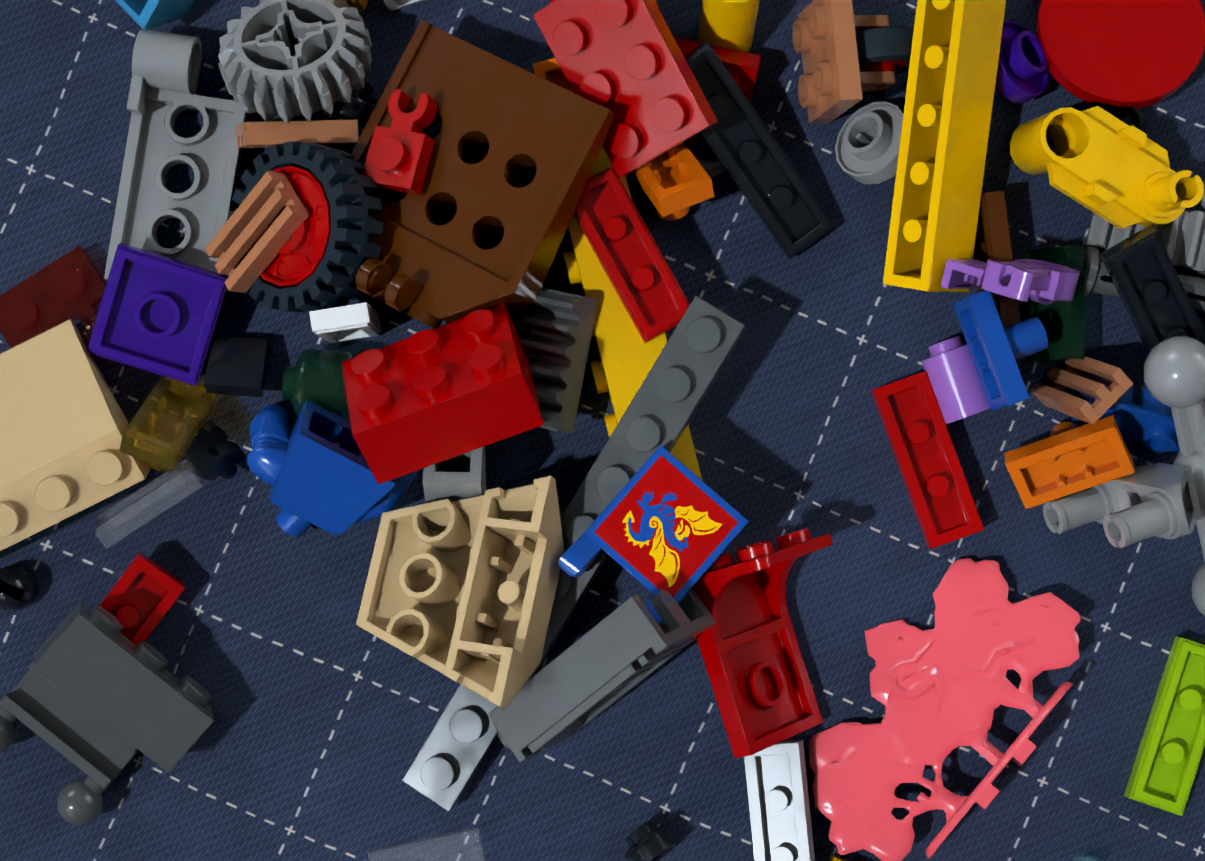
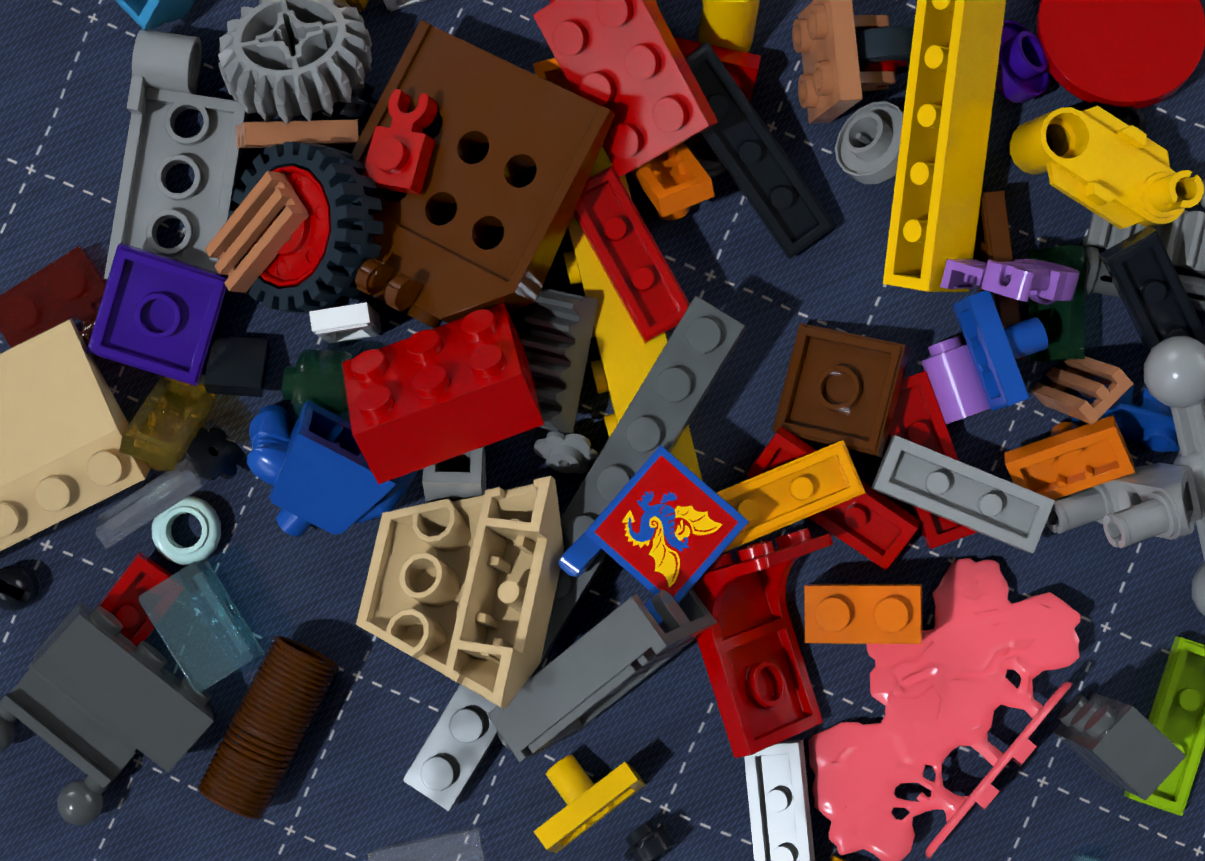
none -> clear light blue panel [139,559,265,693]
none -> light aqua piece [152,496,221,565]
none -> reddish brown piece [197,635,339,820]
none -> light grey plant [533,431,599,474]
none -> yellow tile [533,754,646,853]
none -> light orange tile [716,440,865,552]
none -> red plate [746,426,920,570]
none -> reddish brown tile [772,323,910,458]
none -> orange brick [804,584,923,644]
none -> light grey plate [871,435,1055,554]
none -> dark grey brick [1053,692,1186,801]

